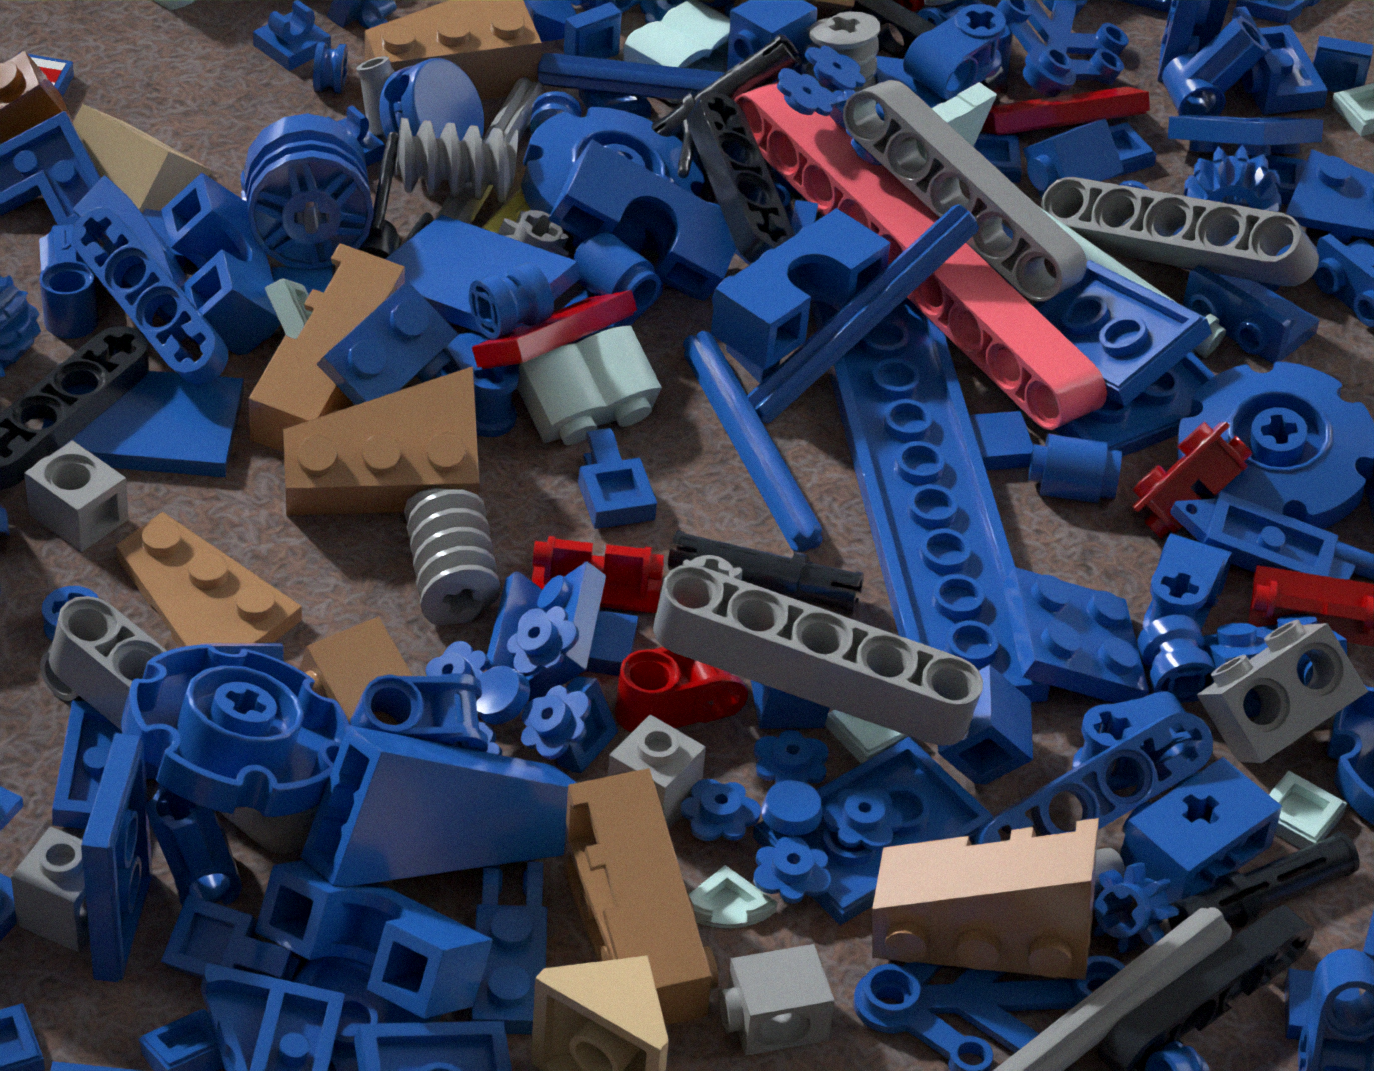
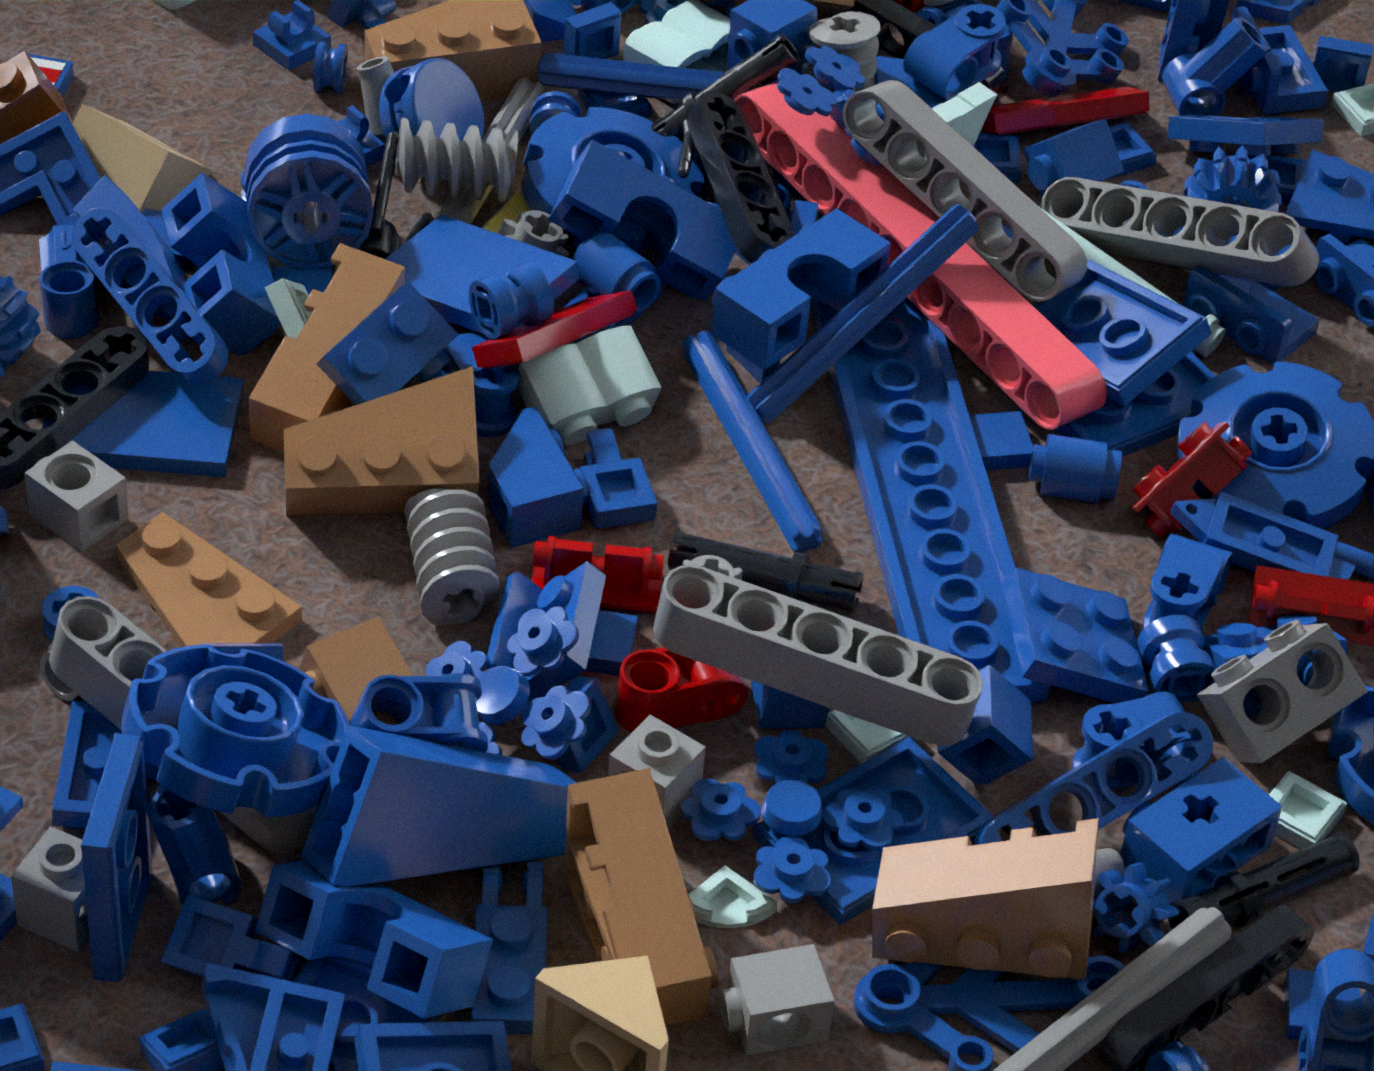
none -> blue slope [487,406,589,548]

